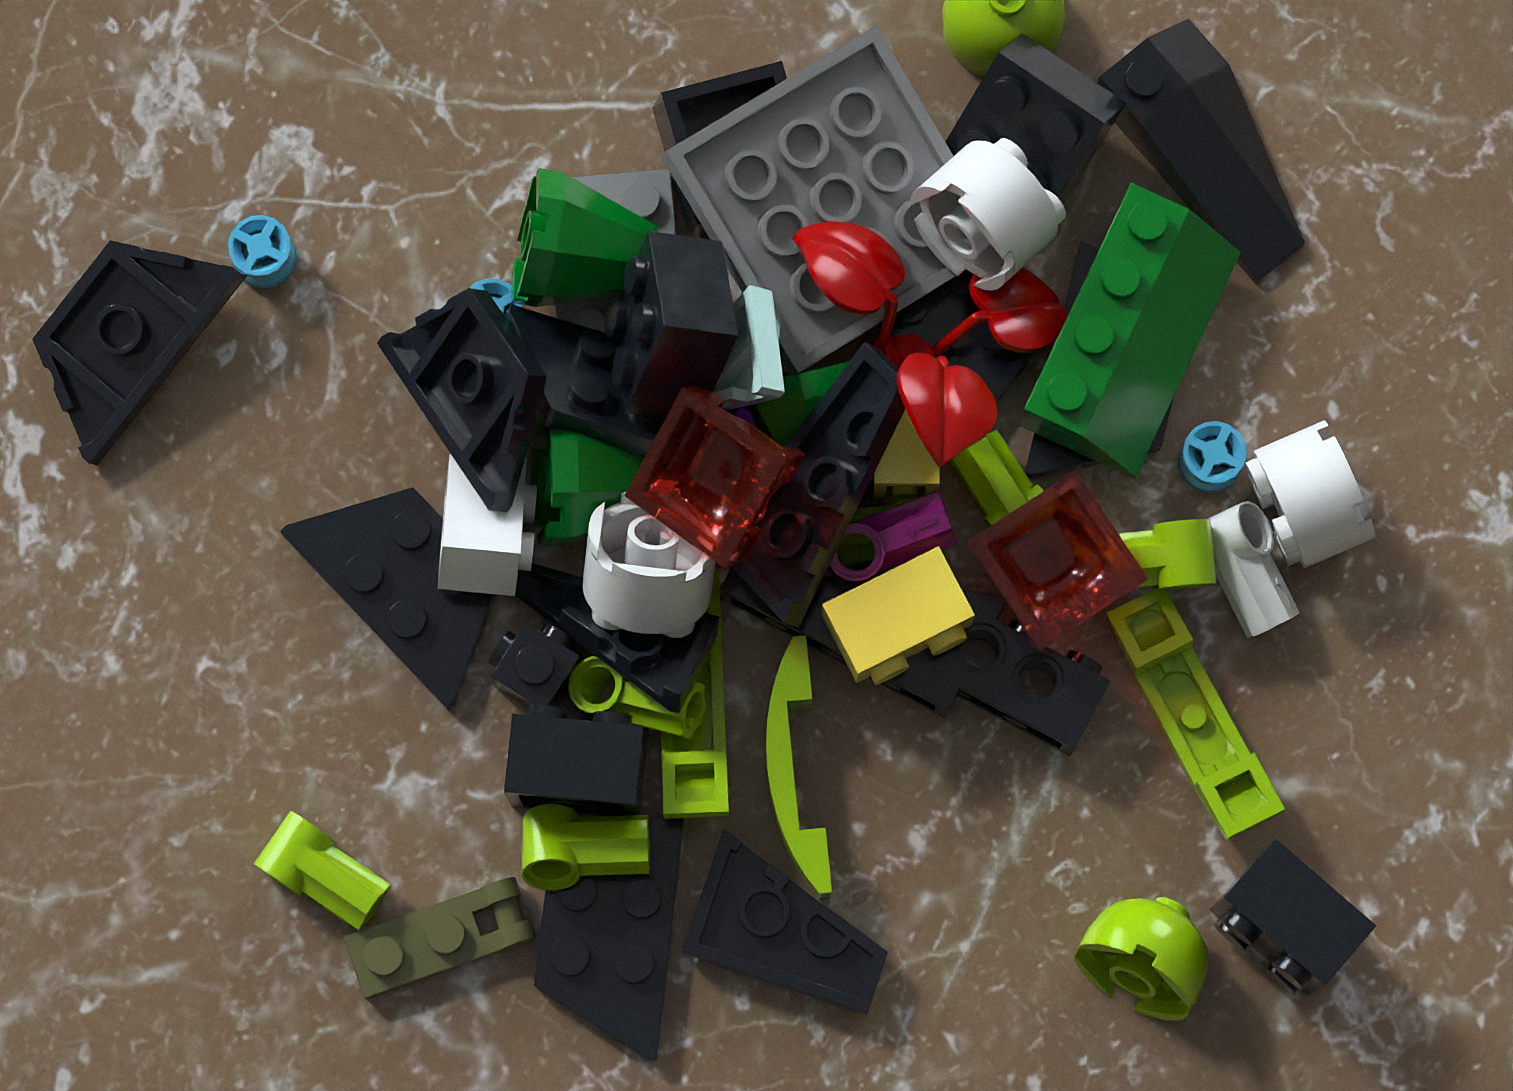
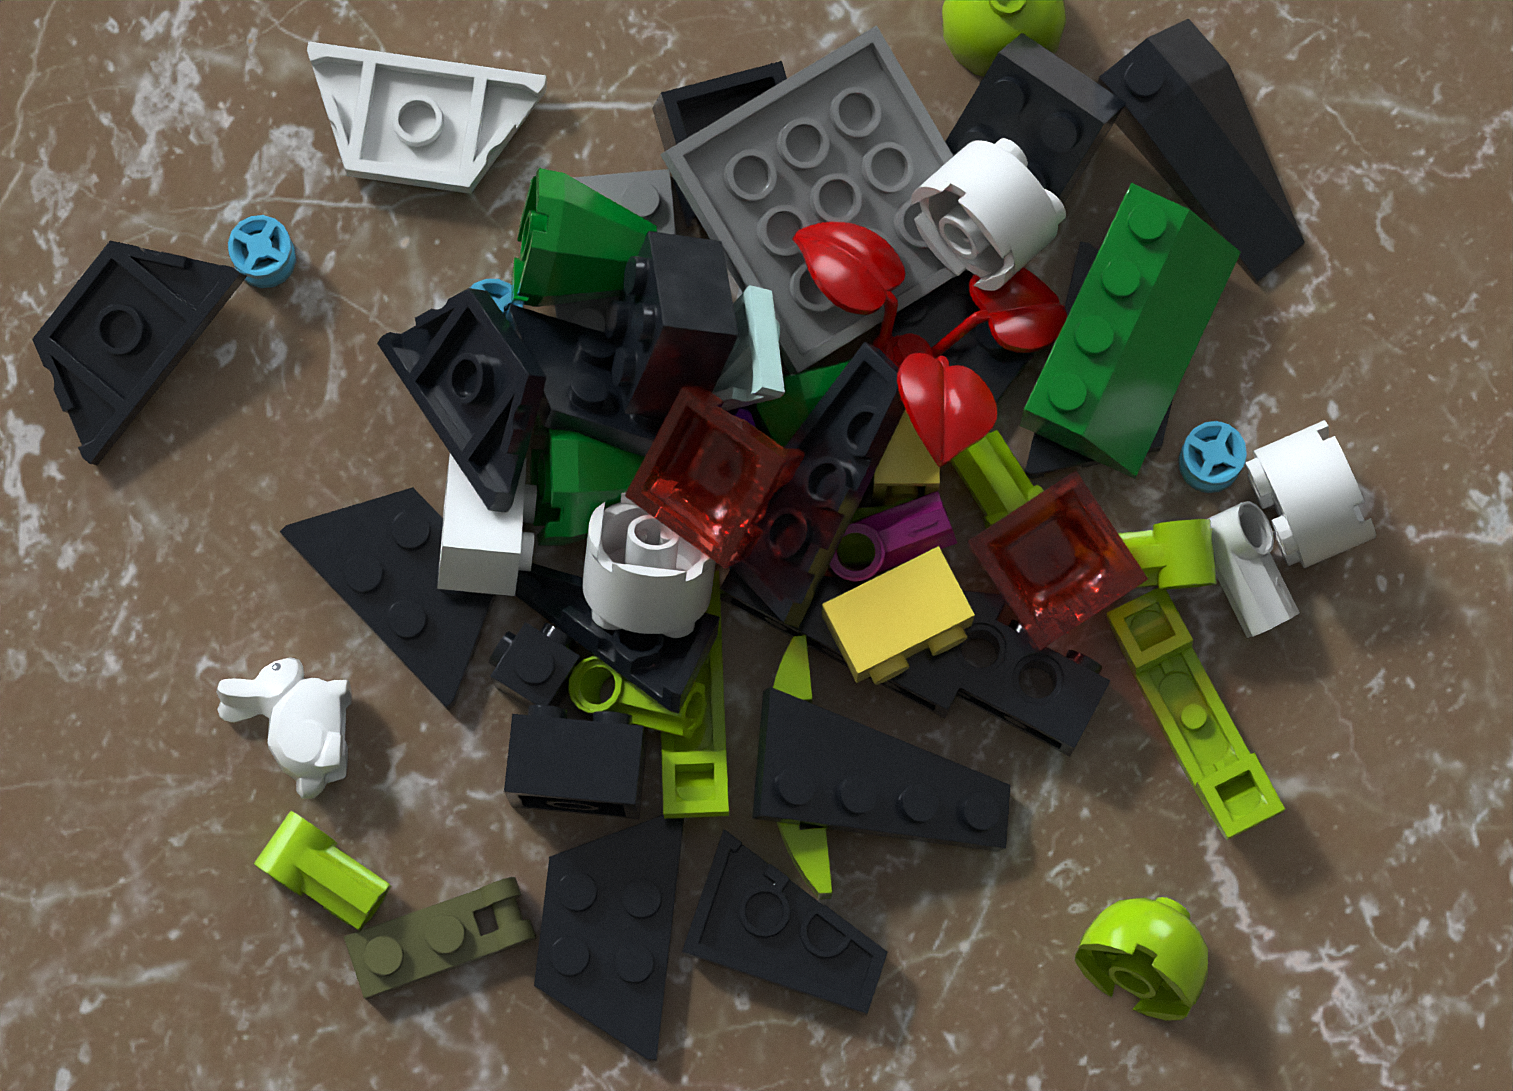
lime piece [521,804,651,891] -> none
black brick [1210,838,1377,995] -> none
none -> white animal [216,657,352,799]
none -> white wing [307,41,547,194]
none -> black wing [752,687,1011,852]

